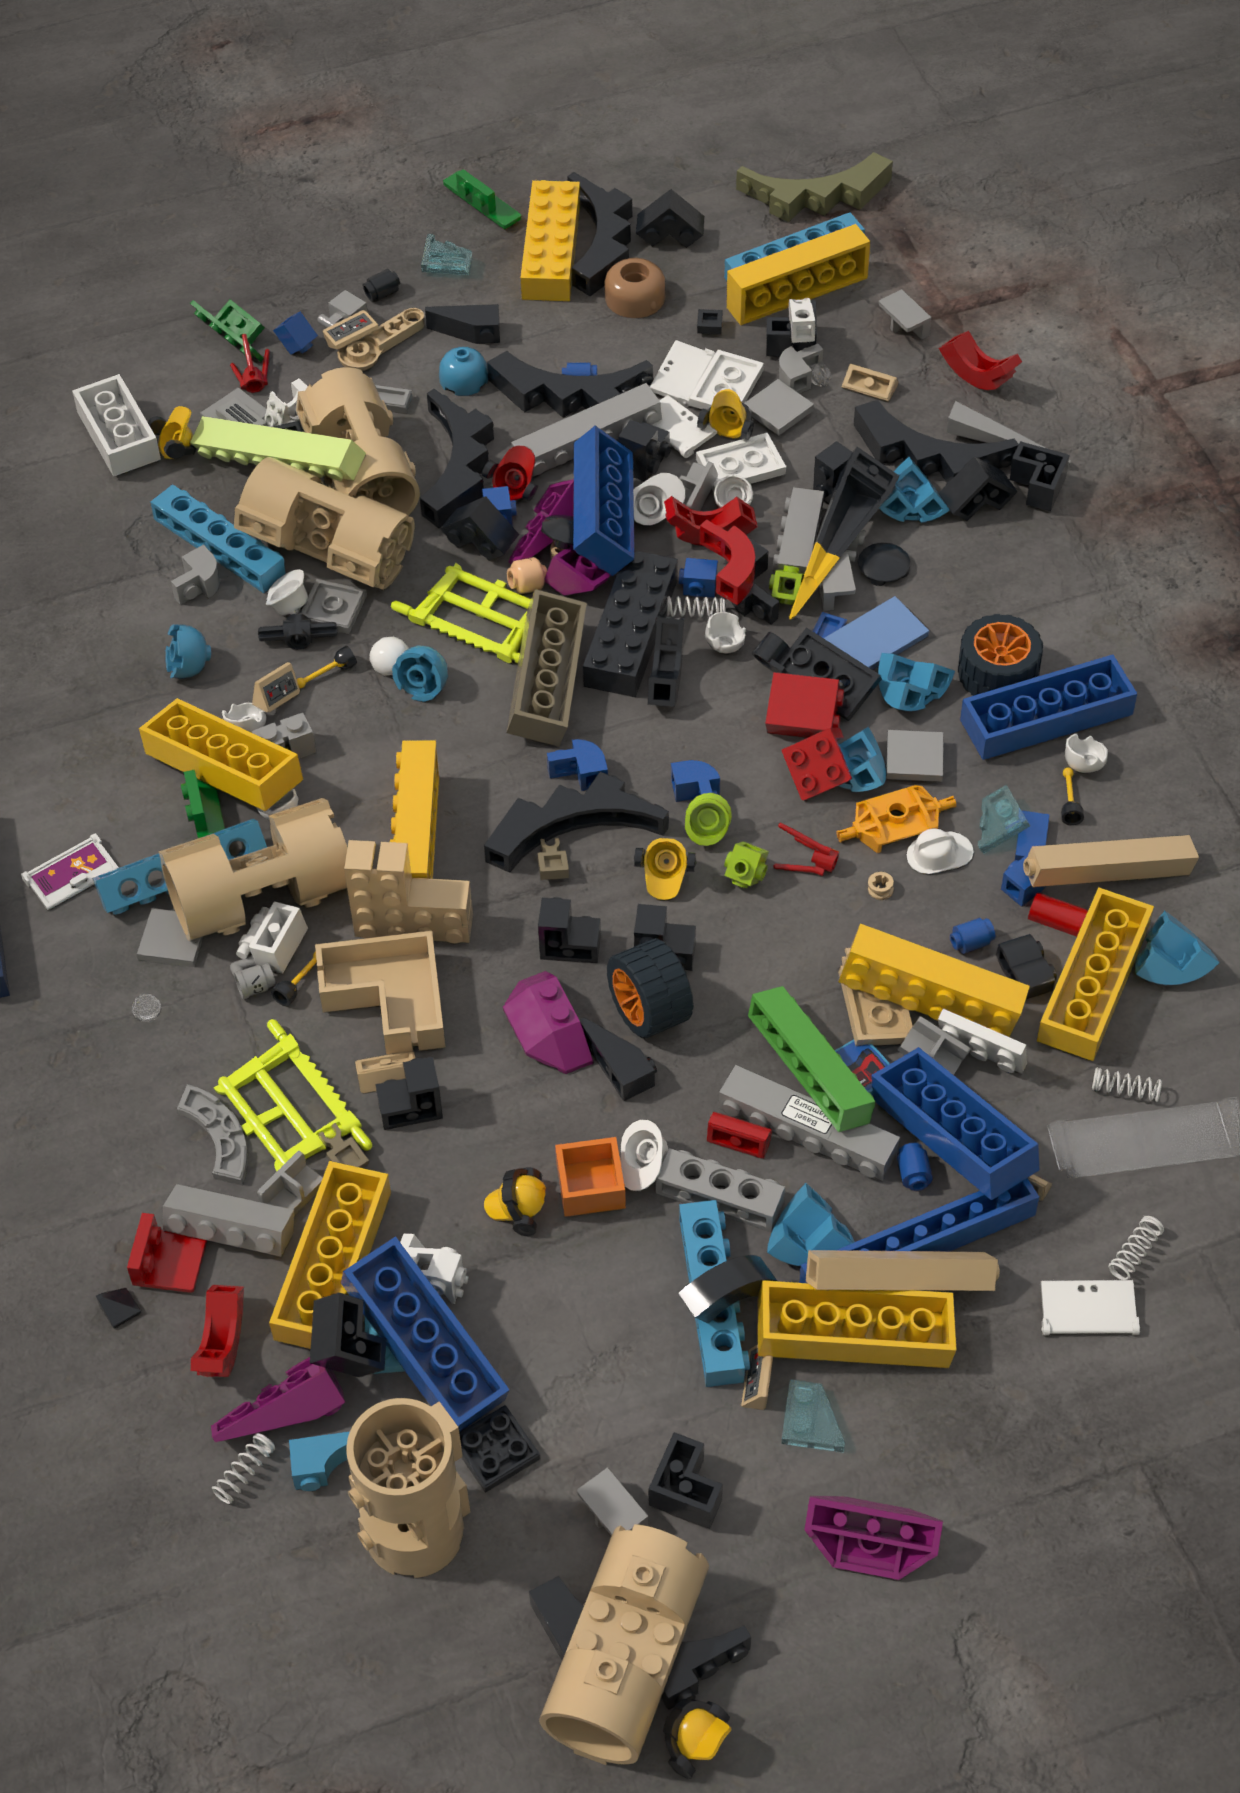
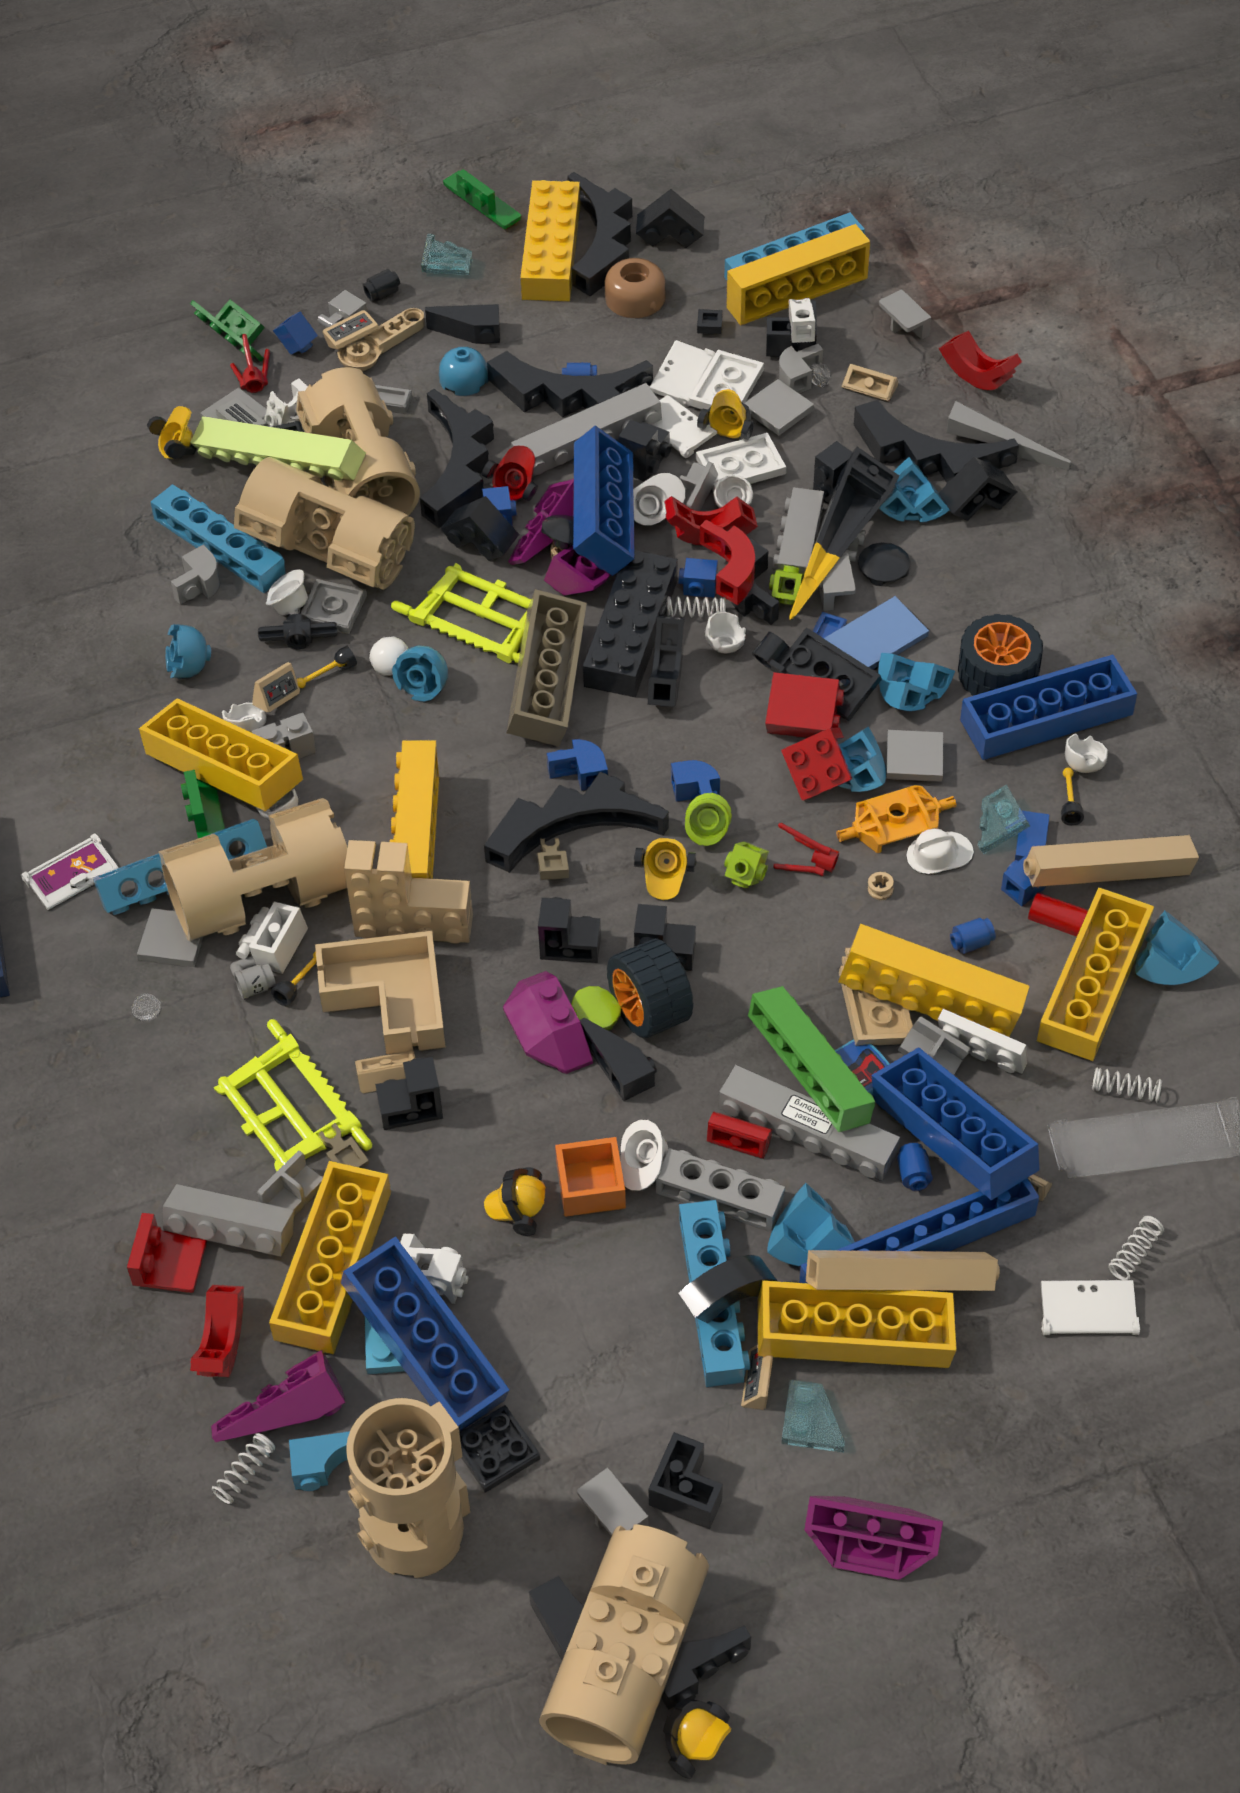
white brick [72,374,161,477] -> none
black slope [96,1288,142,1329] -> none
light grey tile [177,1084,248,1185] -> none
black brick [310,1293,386,1378] -> none
light nougat head [507,557,547,594] -> none
olive arch [736,152,893,222] -> none
black brick [996,934,1057,999] -> none
black brick [1009,441,1070,512] -> none
none -> lime piece [571,986,621,1031]

